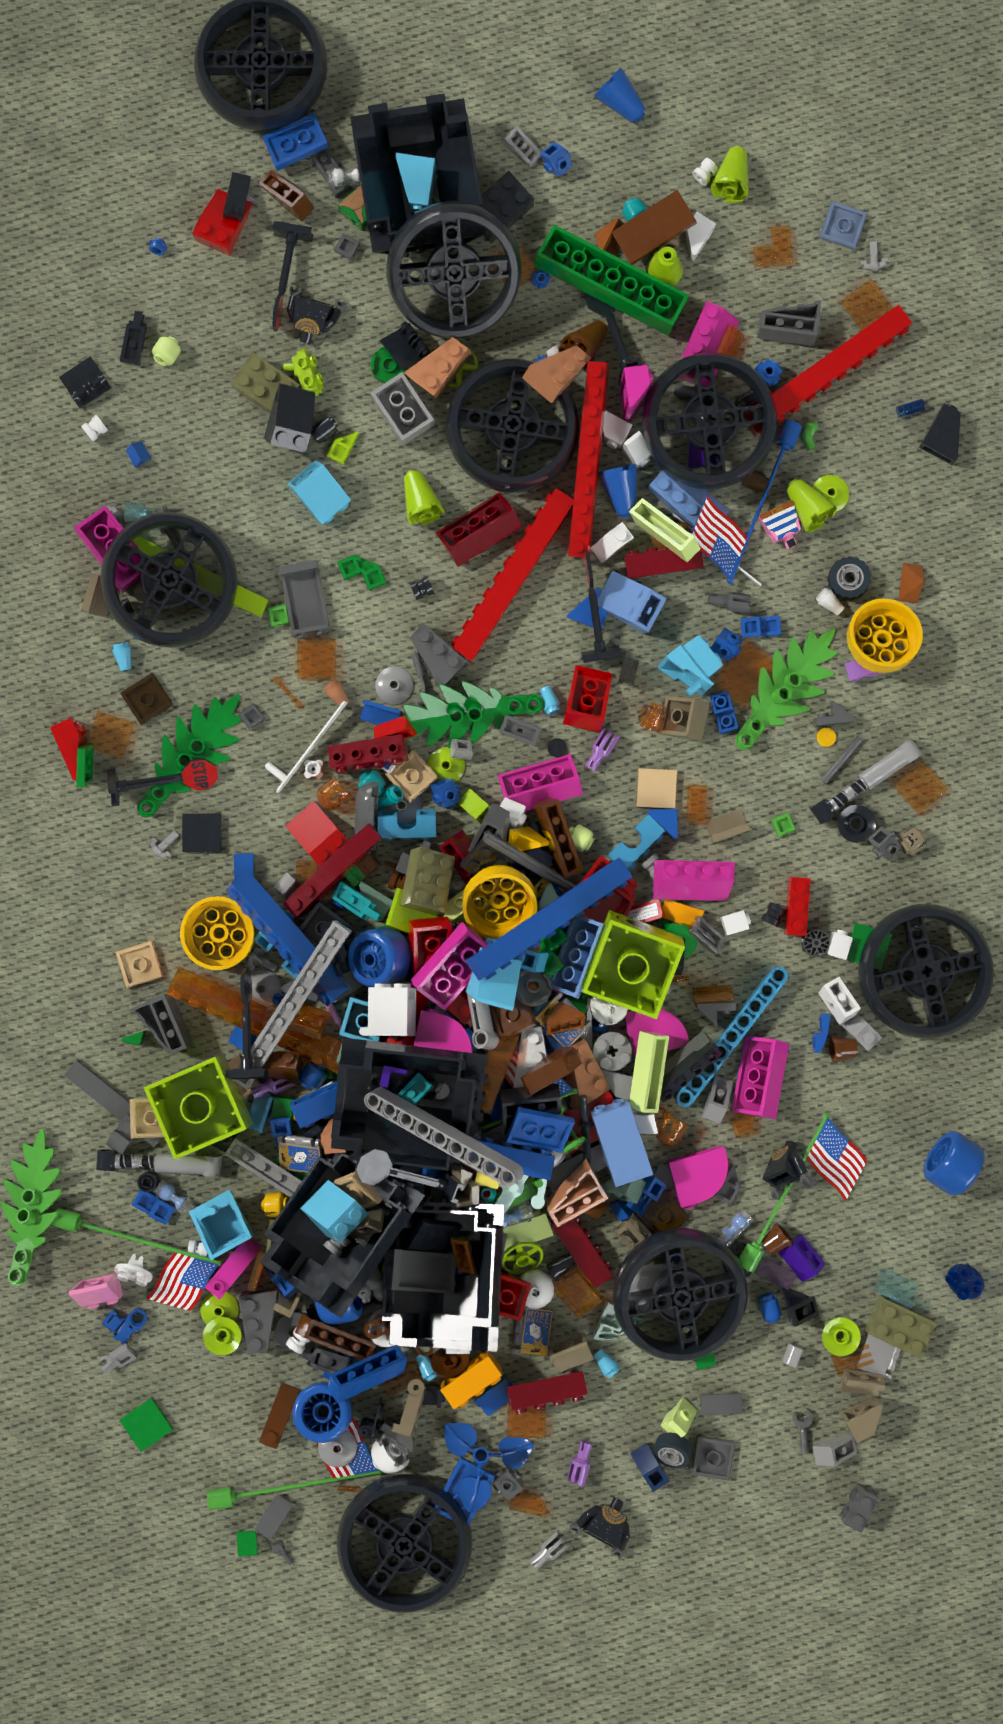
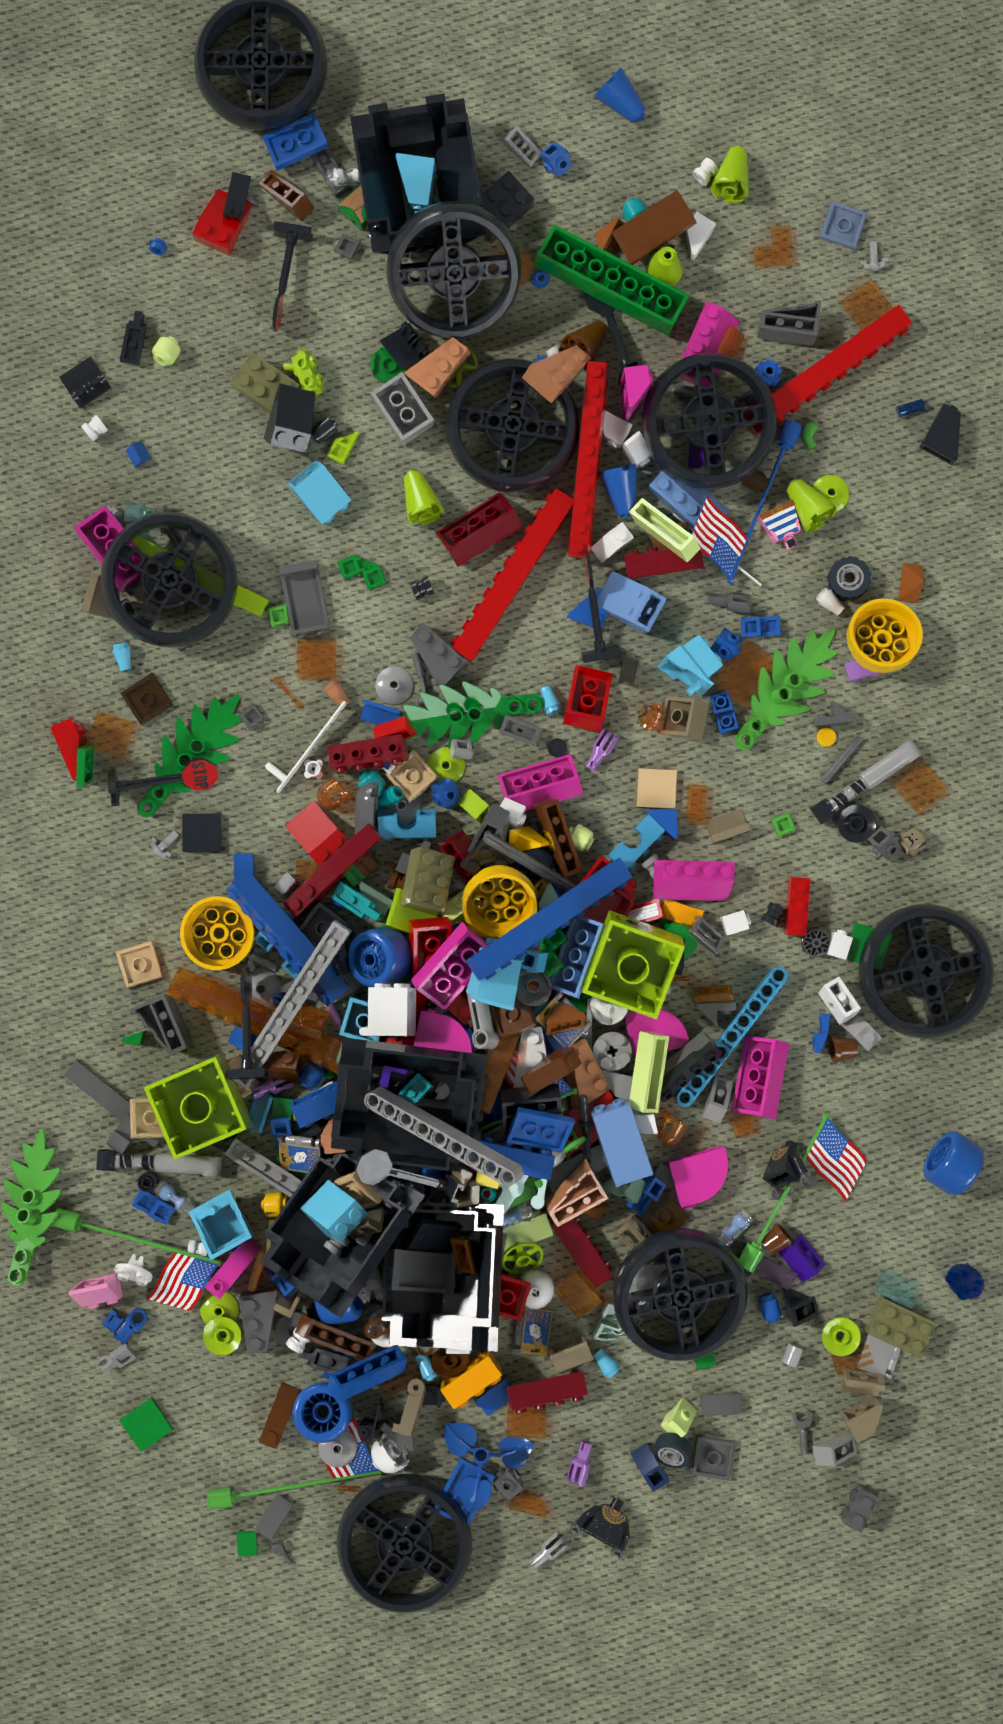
black torso [287,286,347,344] -> none
black piece [546,1253,577,1279] -> none
blue plate [592,1020,610,1035] -> none
blue slope [609,1200,634,1221] -> none
dark grey tile [714,1164,741,1205] -> none

